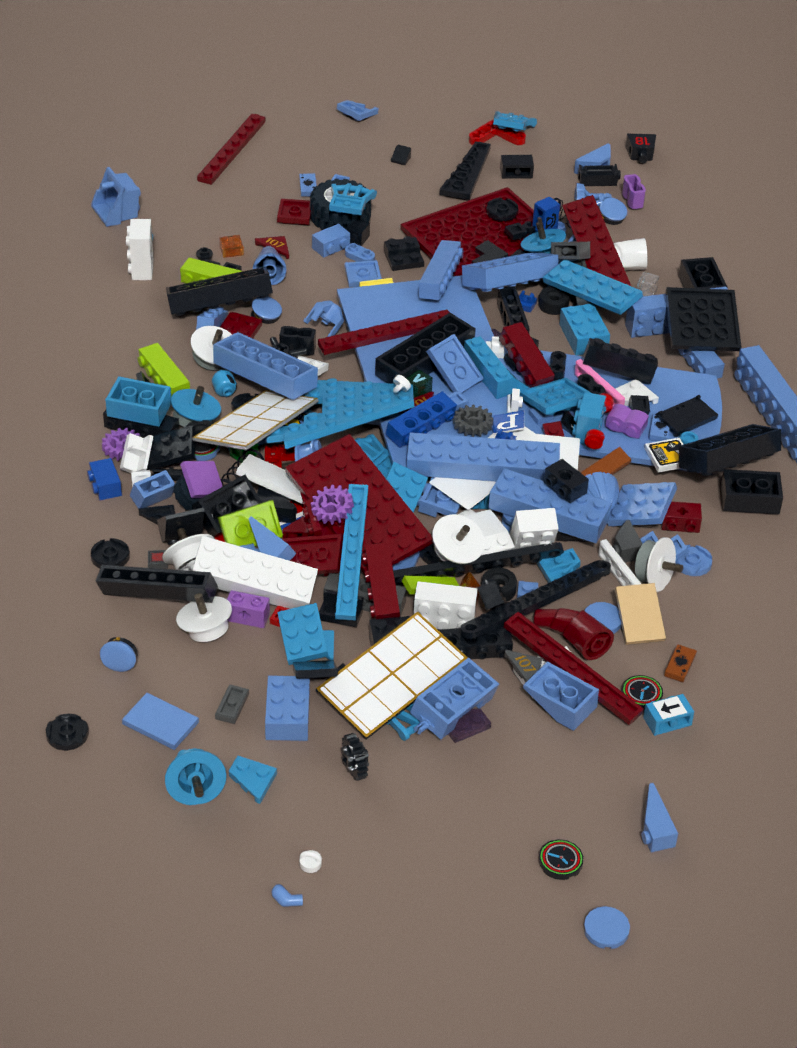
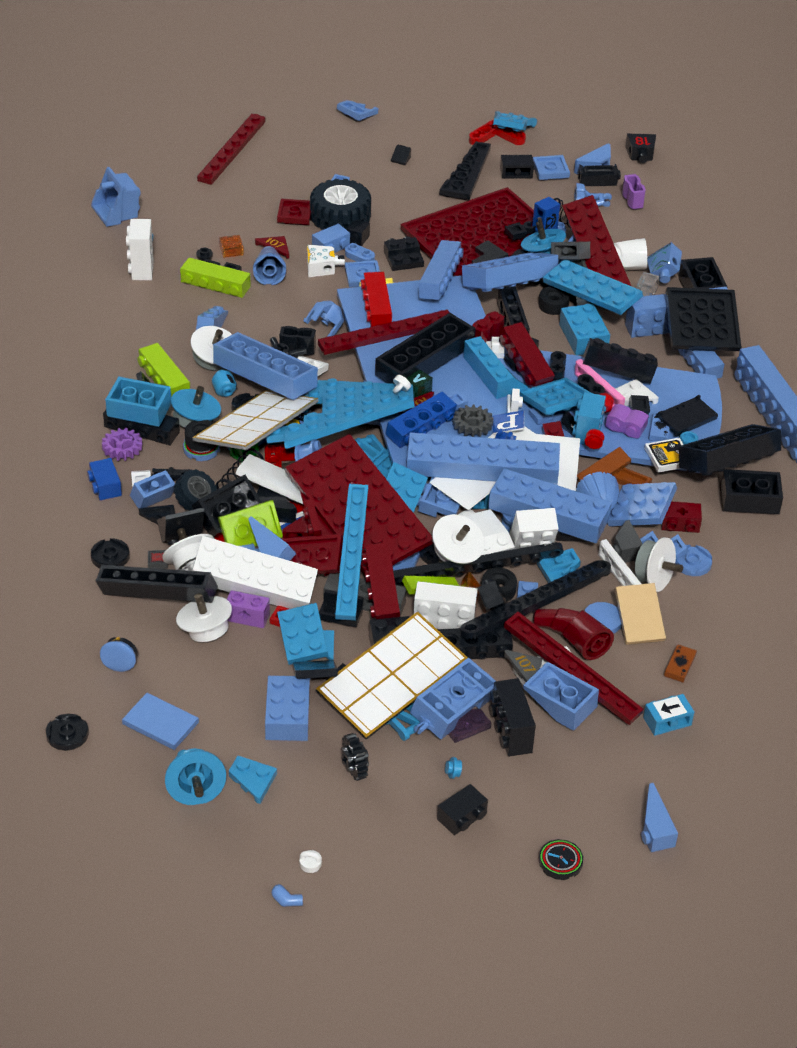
white panel [120,433,153,473] -> none
black plate [146,425,196,470] -> none
black brick [166,267,273,316] -> none
medium lavender tile [180,461,223,498] -> none
dark grey plate [215,684,249,724] -> none
dark red plate [220,312,262,339] -> none
medium blue piece [251,297,282,324] -> none
medium blue tile [299,173,316,197] -> none
medium lavender gear [311,485,354,525] -> none
dark azure plate [329,183,377,215] -> none
medium blue plate [426,334,484,393] -> none
black tile [486,198,518,221] -> none
blue tile [519,290,537,313] -> none
black brick [544,459,589,503] -> none
medium blue tile [584,906,630,949] -> none
medium blue piece [600,198,628,225] -> none
tile [621,675,663,711] -> none
none -> white torso [307,245,345,277]
none -> red brick [360,272,392,327]
none -> black brick [437,784,488,836]
none -> dark azure plate [445,757,462,779]
none -> dark red brick [472,311,505,343]
none -> black brick [489,678,536,757]
none -> medium blue plate [533,155,570,180]
none -> dark orange tile [612,467,652,485]
none -> medium blue torso [647,242,682,283]

